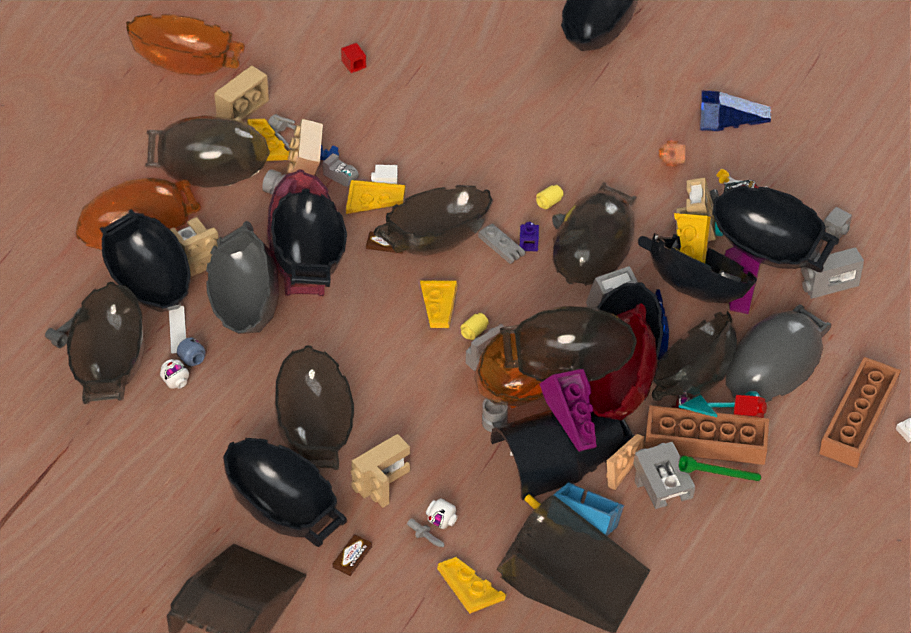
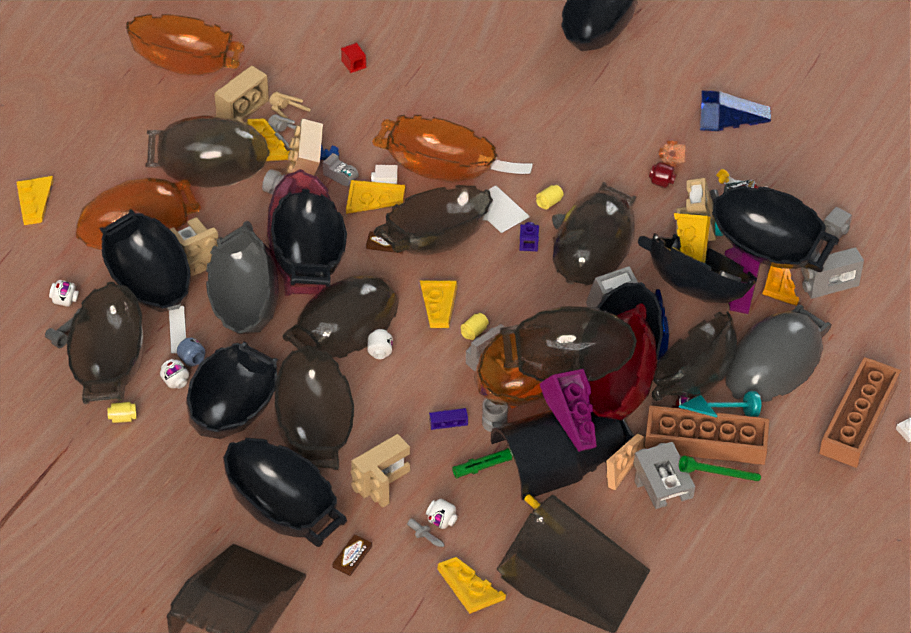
light grey hinge [478,223,525,264] -> none
dark azure piece [548,483,624,539] -> none
red brick [734,395,767,418] -> none
none -> yellow wing [16,176,54,225]
none -> white head [49,280,79,307]
none -> light yellow brick [107,402,137,423]
none -> black windscreen [186,341,279,439]
none -> tan plant [270,91,311,118]
none -> clear smoke windscreen [282,274,399,361]
none -> white head [367,329,393,359]
none -> clear orange windscreen [372,115,498,183]
none -> dark purple piece [429,408,468,430]
none -> green pin [452,448,512,479]
none -> white sticker [468,186,530,233]
none -> white sticker [478,155,533,174]
none -> dark red head [649,162,677,188]
none -> light orange wing [762,266,799,306]

